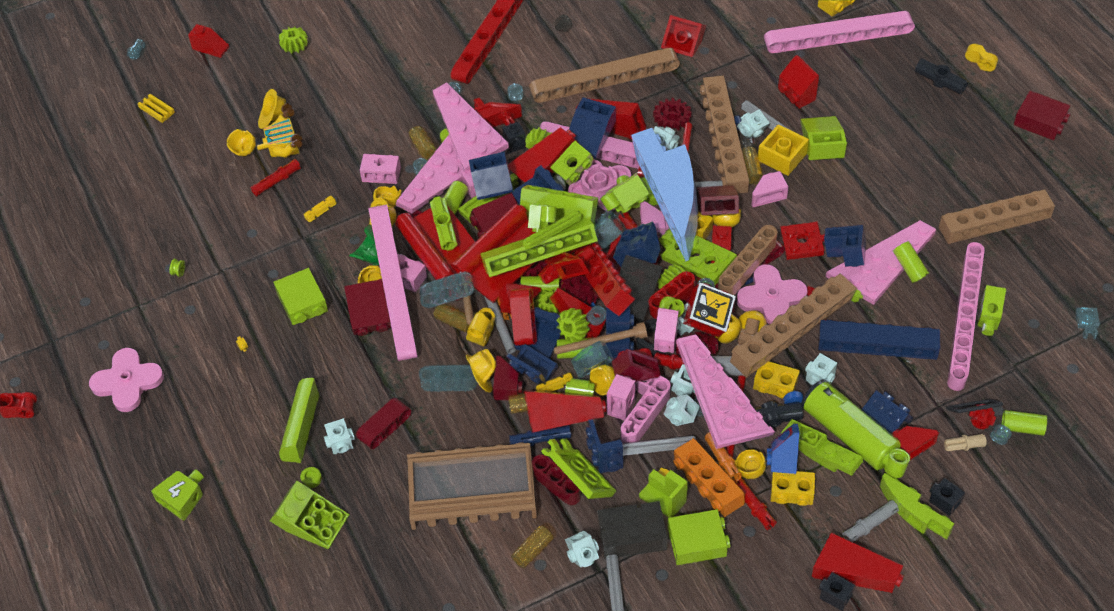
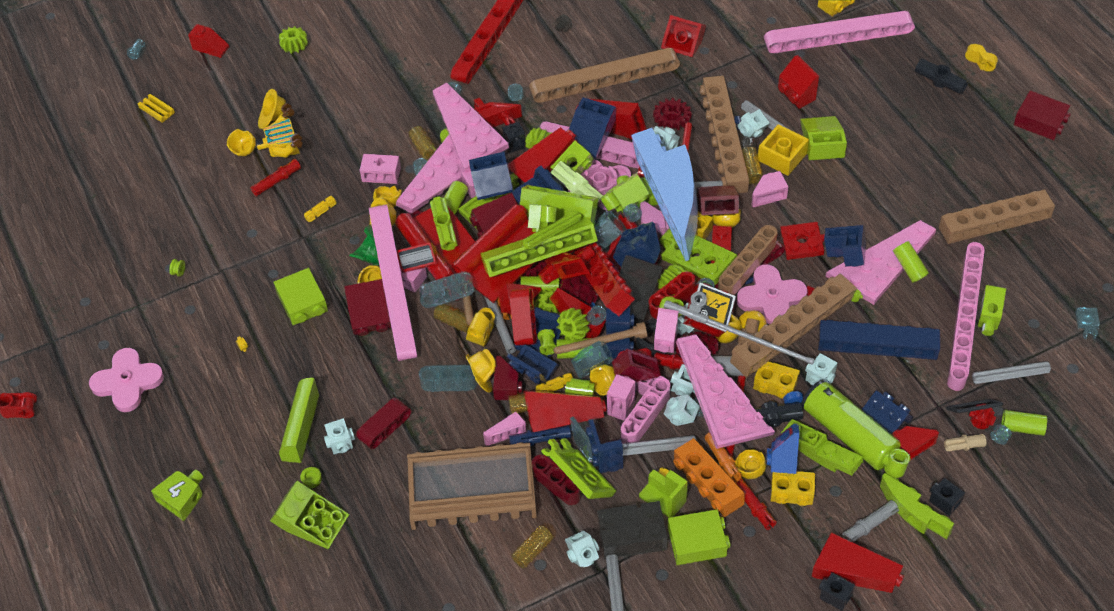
none -> slope [397,242,437,273]
none -> bright pink slope [483,412,526,446]
none -> lime bush [537,329,556,355]
none -> yellowish green piece [551,161,603,202]
none -> clear light blue piece [570,417,593,463]
none -> clear light blue bush [623,203,642,222]
none -> light grey piece [664,292,814,365]
none -> light grey axle [972,361,1051,384]

